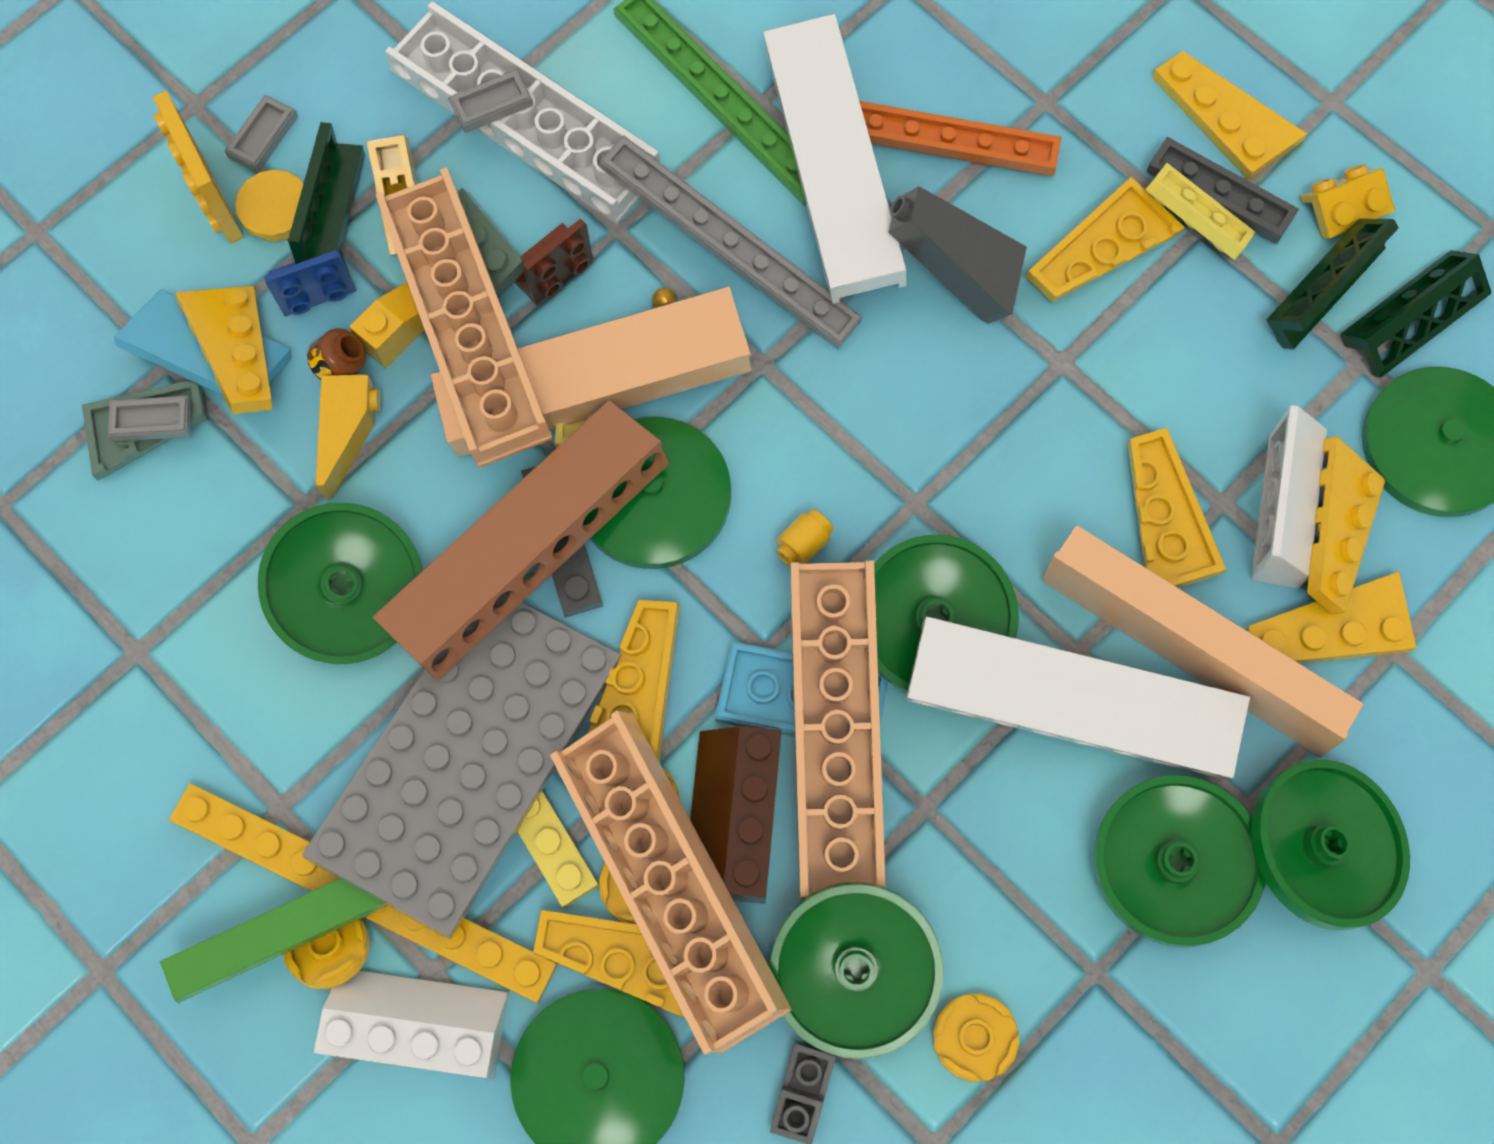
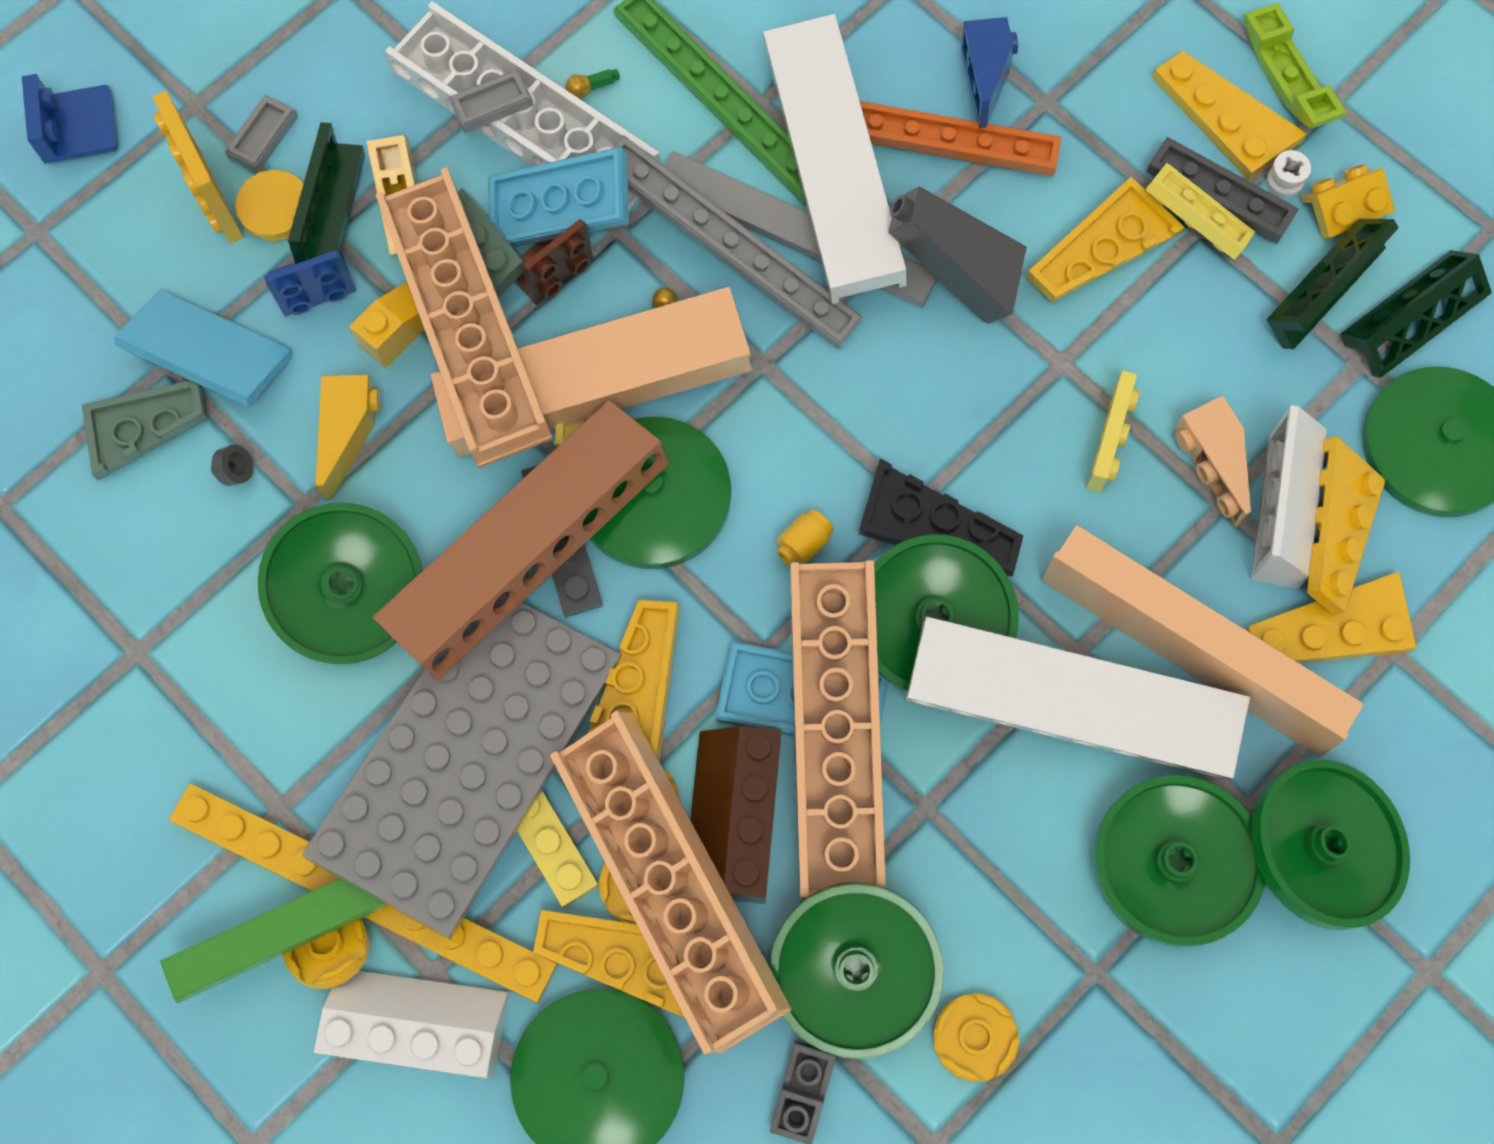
light grey tile [108,396,192,442] -> none
yellow wing [175,285,273,414] -> none
dark orange head [307,328,366,380] -> none
yellow wing [1127,428,1226,588] -> none
none -> blue bracket [22,74,117,164]
none -> dark grey tile [211,445,253,486]
none -> medium azure tile [489,147,629,247]
none -> piece [565,69,620,100]
none -> light grey tile [664,151,938,308]
none -> black wing [858,458,1024,577]
none -> blue slope [961,17,1018,128]
none -> light yellow plate [1086,370,1140,493]
none -> light nougat slope [1174,395,1251,527]
none -> lime slope [1243,2,1347,129]
none -> white wheel [1266,150,1311,198]

